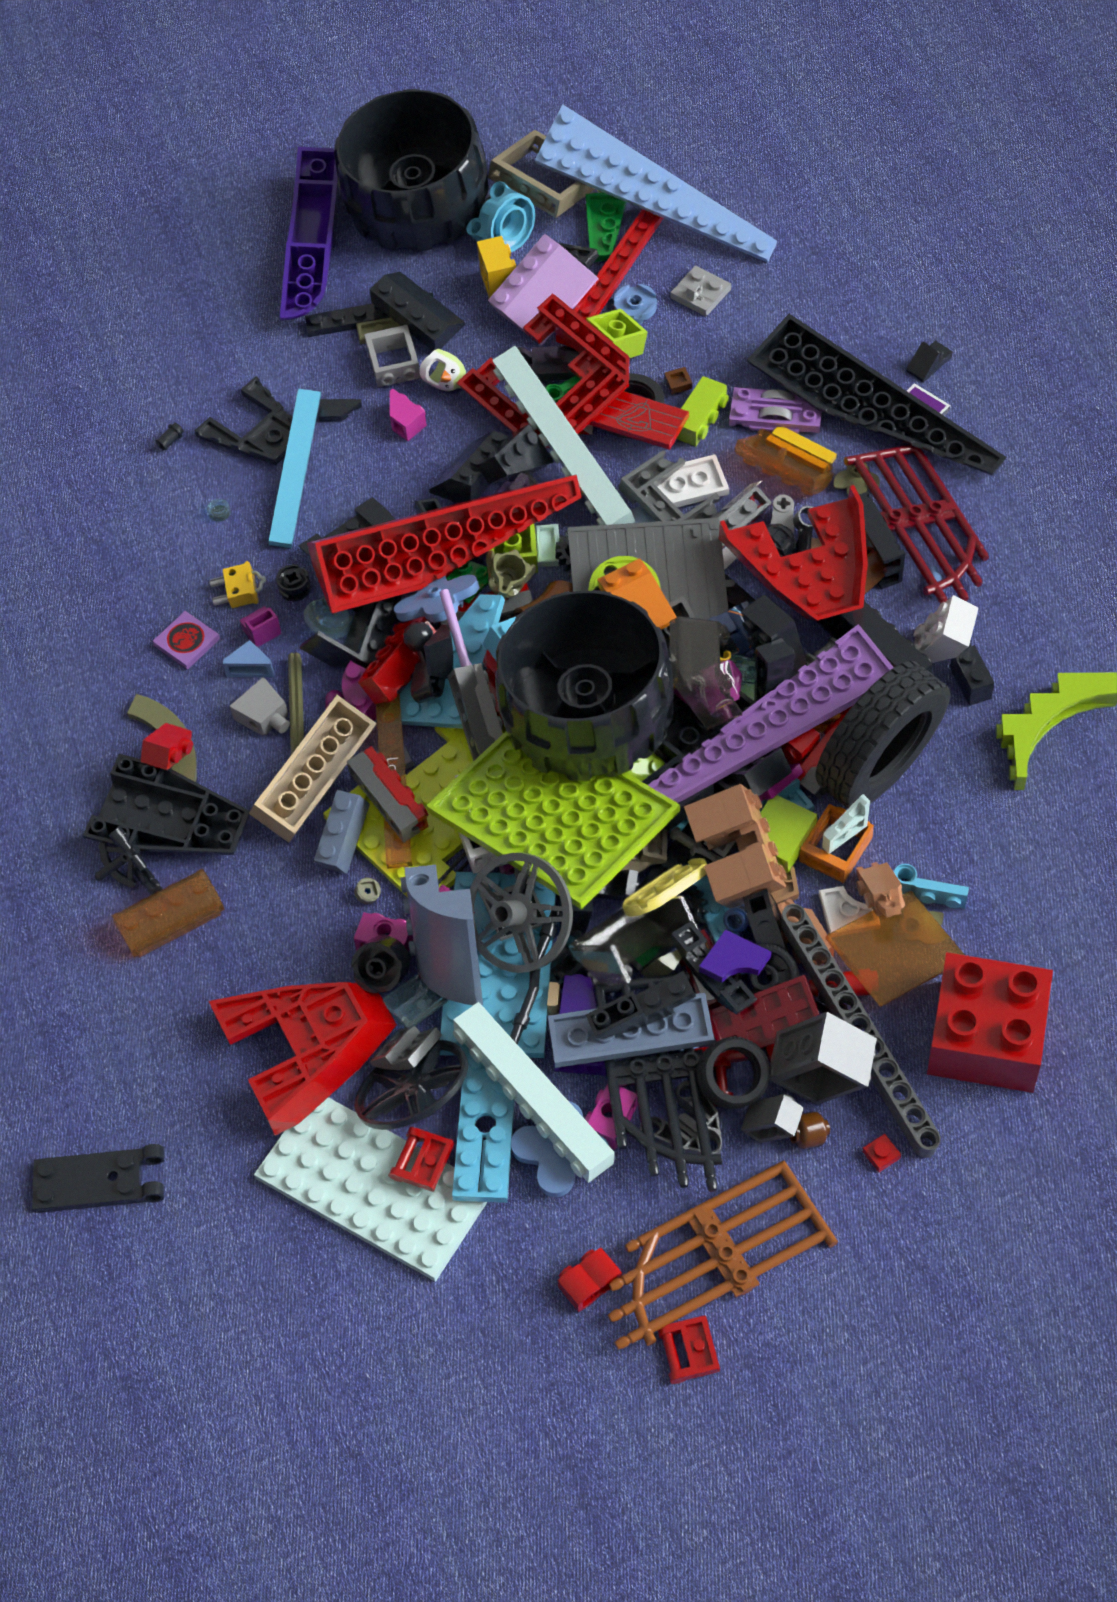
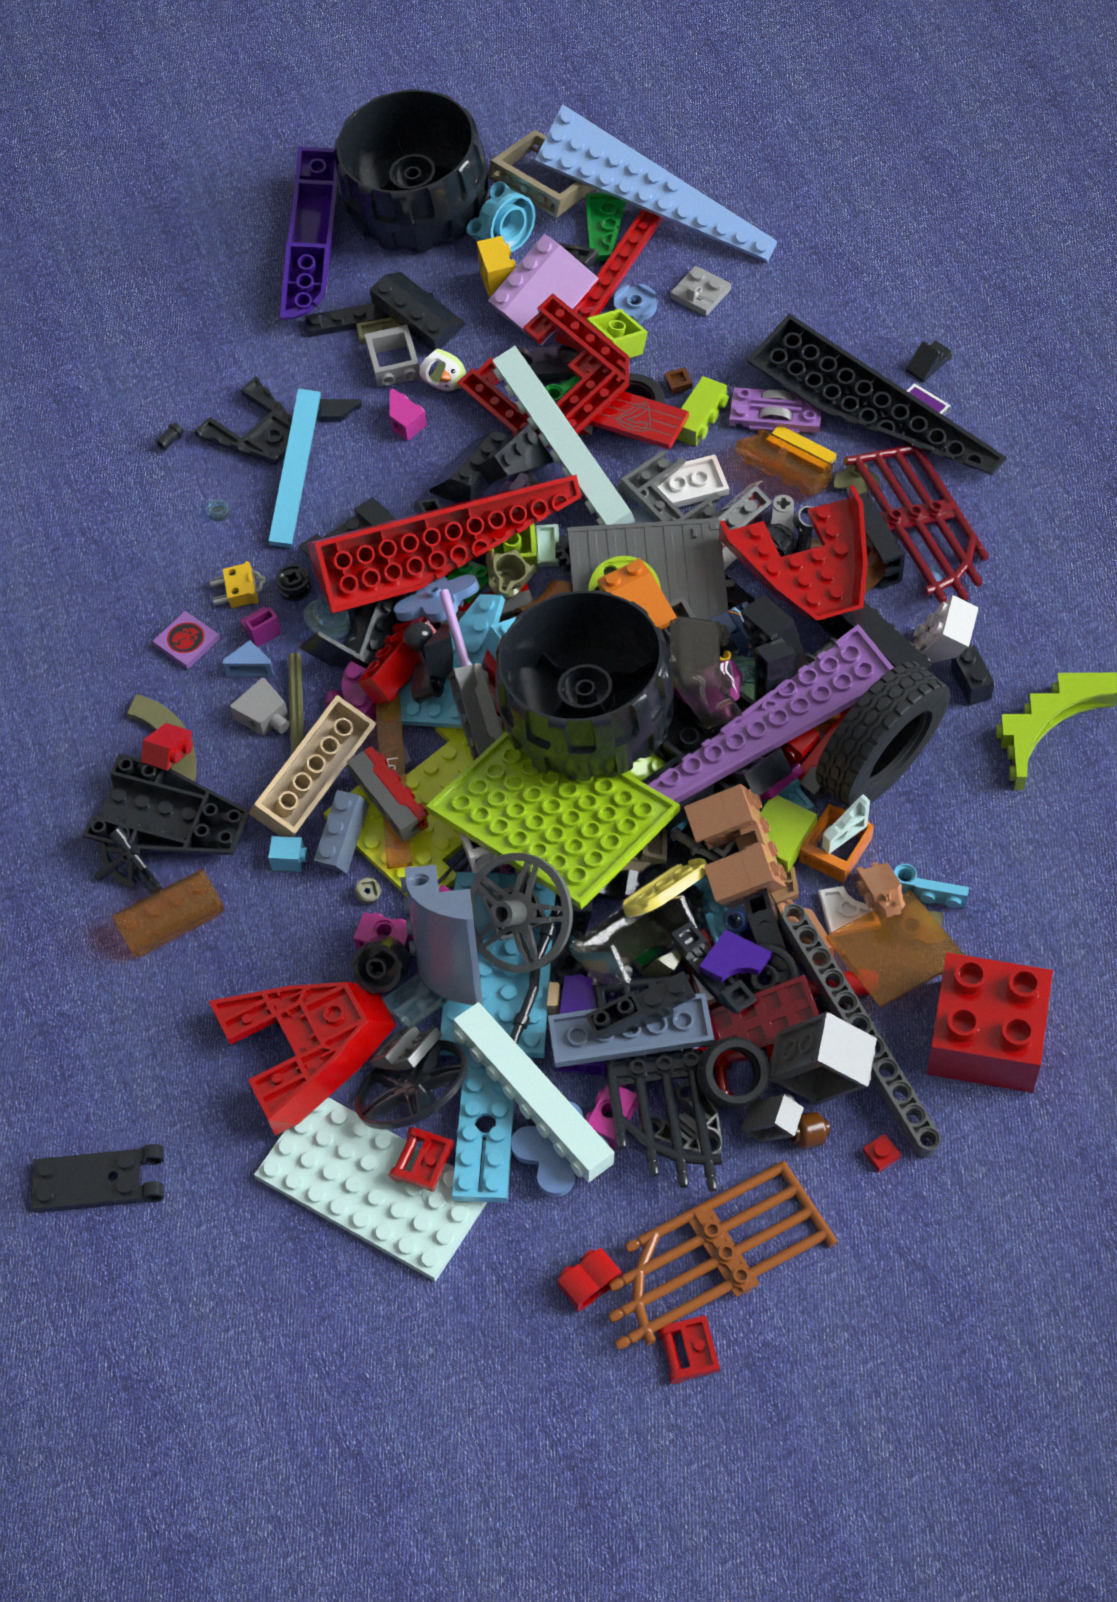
none -> medium azure brick [268,836,308,872]

